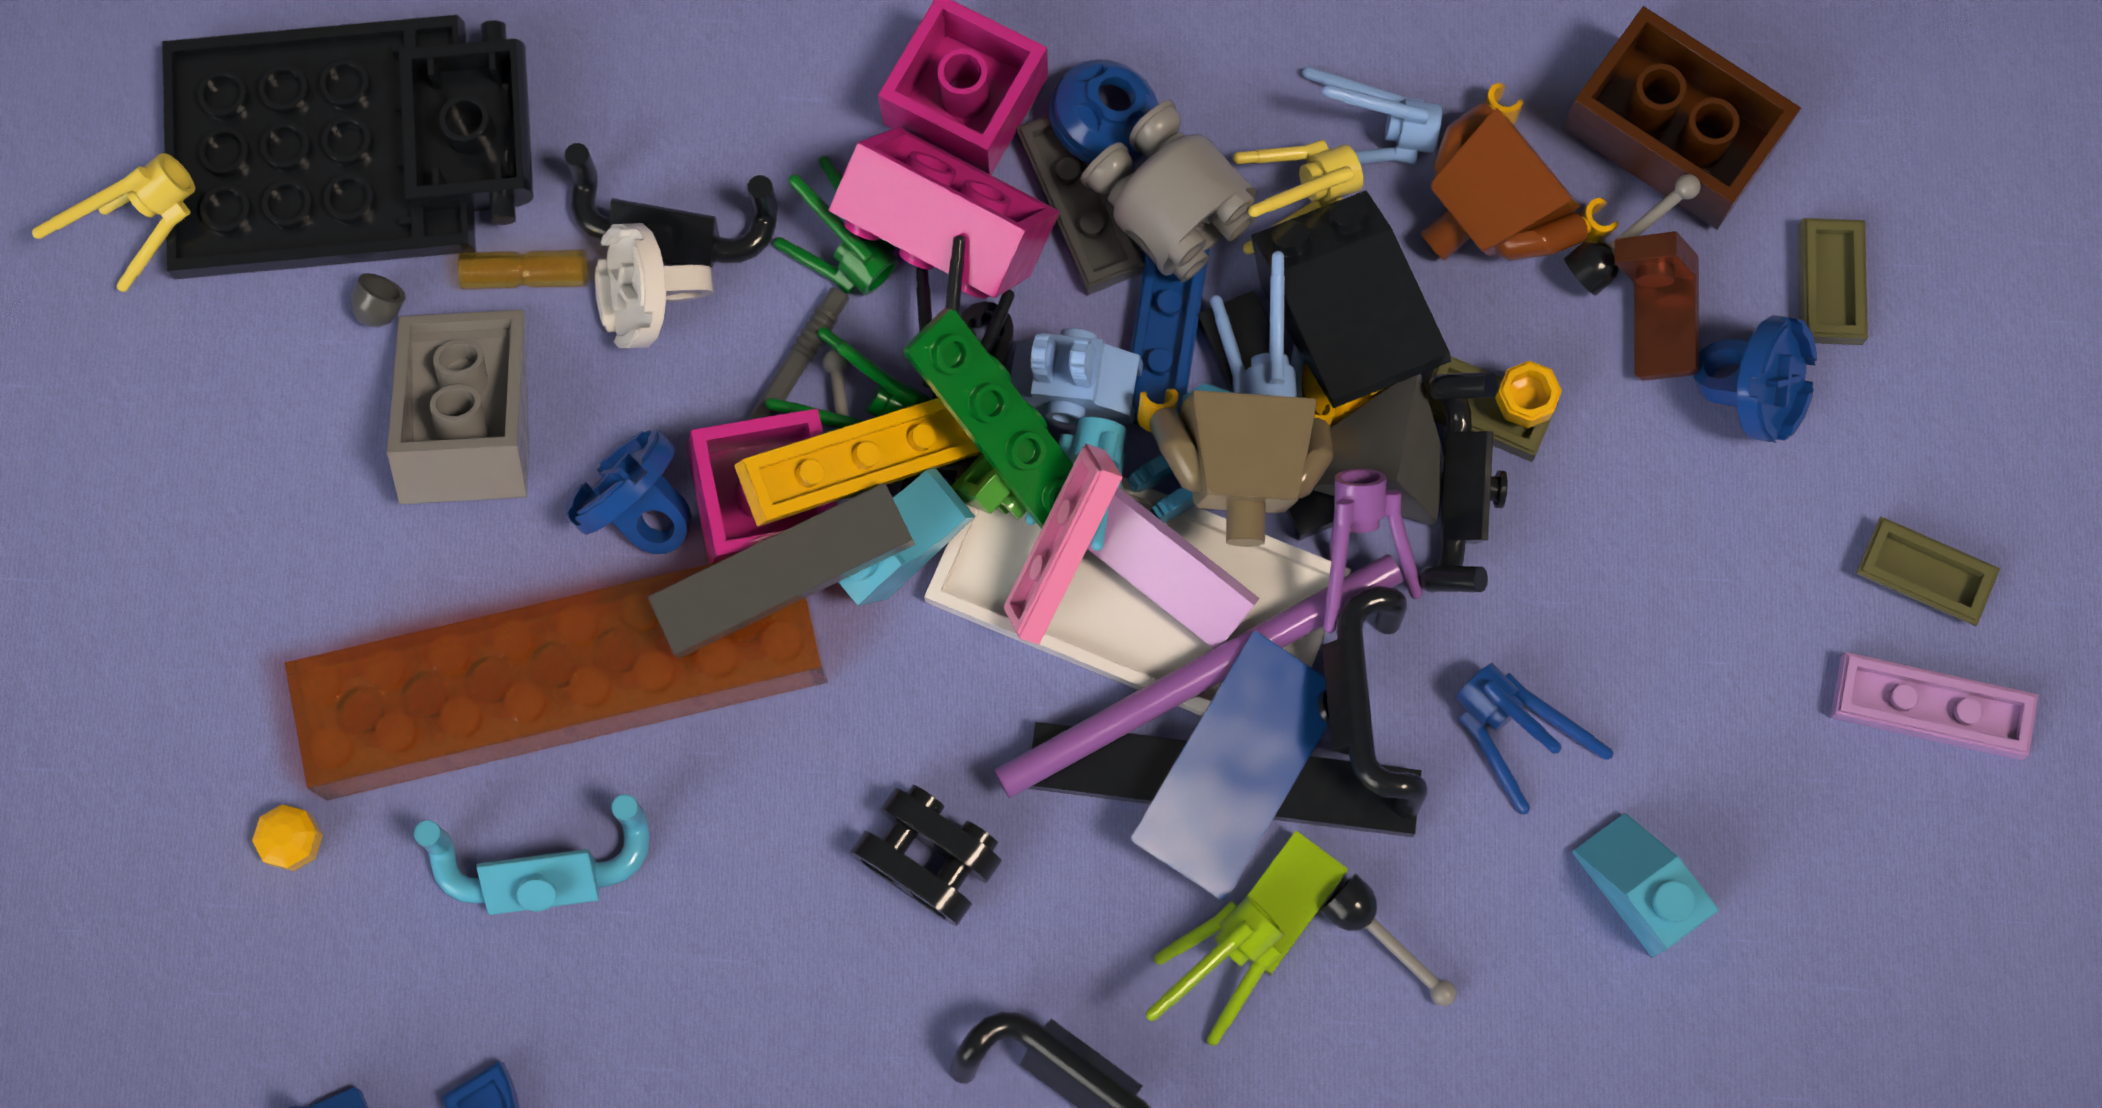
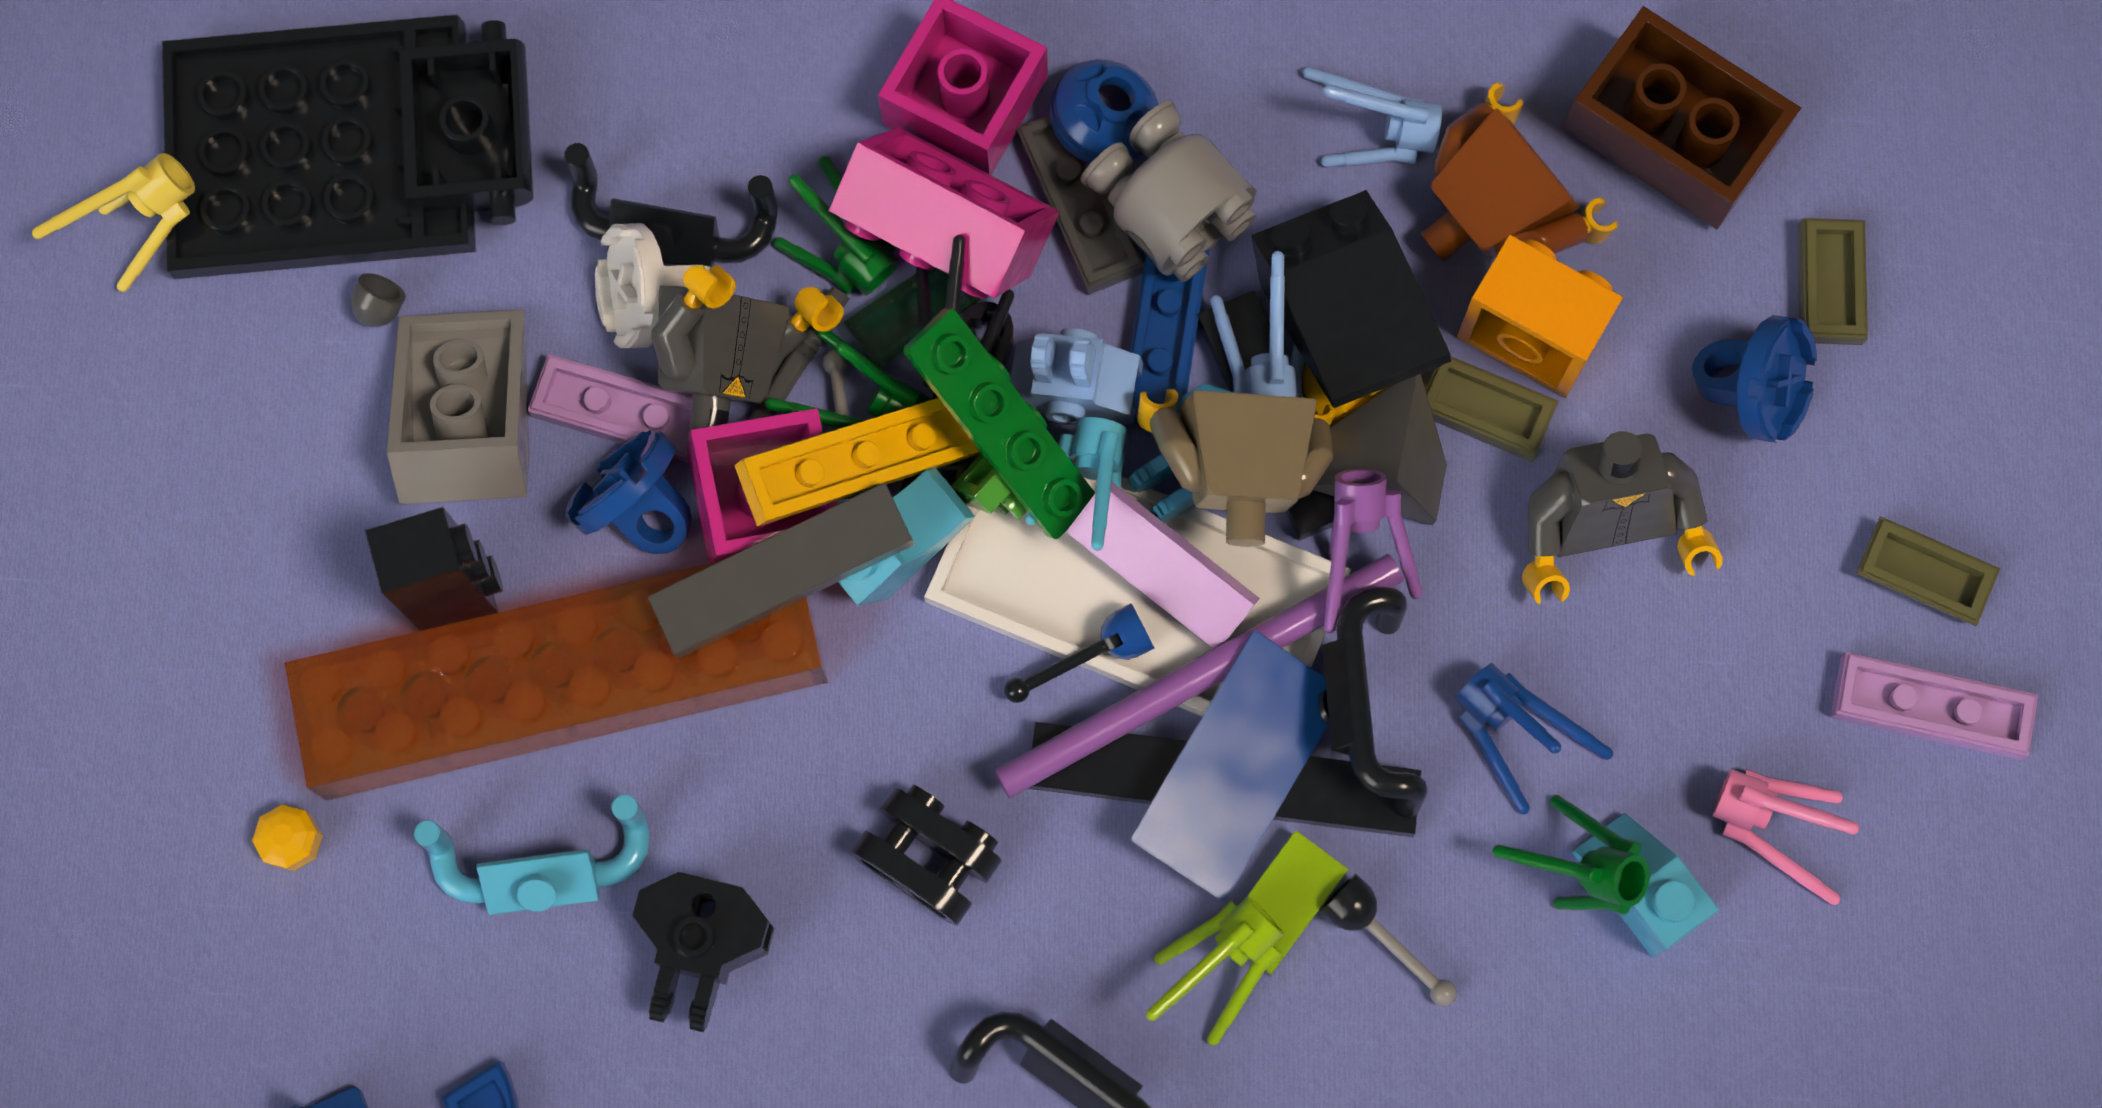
clear yellow piece [458,250,588,290] -> none
bright pink tile [1004,443,1123,645] -> none
light yellow plant [1233,139,1363,254] -> none
black piece [1418,372,1508,593] -> none
yellow tile [1495,360,1562,428] -> none
hinge [1564,174,1701,296] -> none
copper bracket [1615,231,1699,381] -> none
none -> black brick [365,507,503,636]
none -> lavender tile [527,354,693,463]
none -> black hinge [632,872,775,1033]
none -> torso [651,265,844,432]
none -> clear green tile [843,267,981,367]
none -> hinge [1004,603,1155,703]
none -> light orange brick [1456,235,1623,399]
none -> green plant [1492,795,1650,915]
none -> dark grey torso [1522,431,1723,604]
none -> bright pink plant [1712,768,1859,905]

